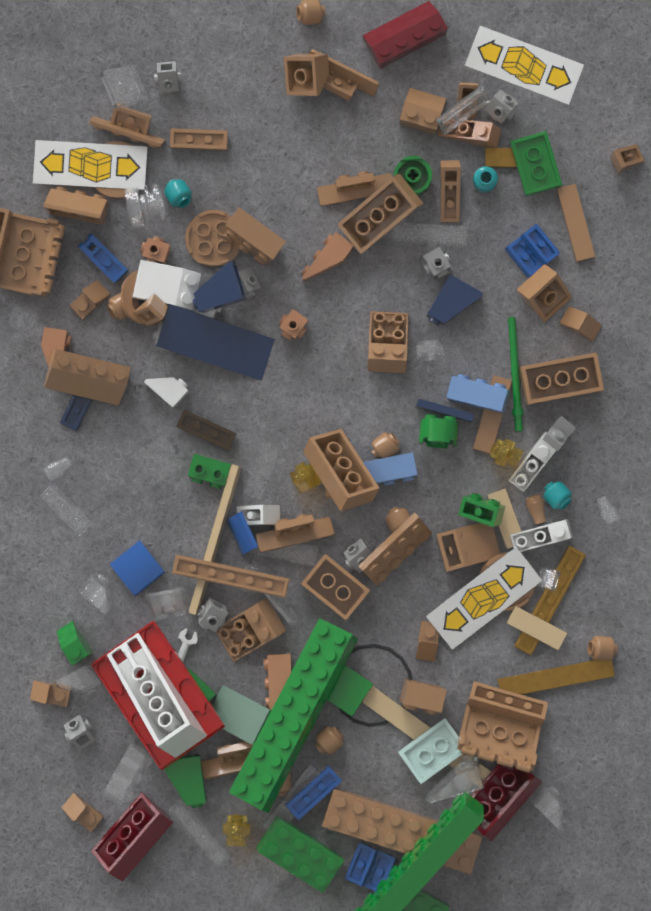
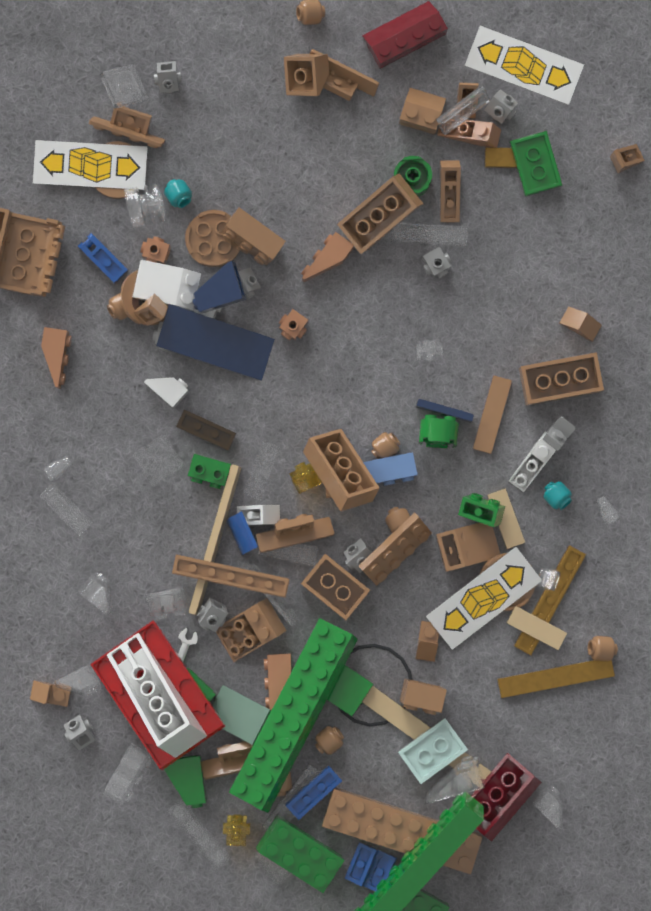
medium nougat slope [44,187,109,225] -> none
medium nougat slope [44,349,131,406] -> none
green slope [56,621,94,665] -> none
dark blue tile [60,395,93,431] -> none
medium nougat slope [62,792,104,832] -> none
medium nougat slope [69,280,110,320] -> none
dark red slope [91,792,173,882] -> none
blue slope [110,540,165,597] -> none
medium nougat plate [170,128,228,151] -> none
medium nougat bracket [317,171,392,206] -> none
medium nougat slope [367,311,408,373] -> none
dark blue slope [427,274,483,326] -> none
medium blue brick [446,374,510,414] -> none
medium nougat slope [457,681,548,773] -> none
teal head [472,166,498,193] -> none
clear yellow brick [490,438,524,468] -> none
blue slope [505,224,560,279] -> none
green bar [508,317,524,432] -> none
white slope [510,519,573,552] -> none
medium nougat slope [517,264,572,323] -> none
medium nougat cone [525,494,546,524] -> none
medium nougat tile [556,184,595,262] -> none

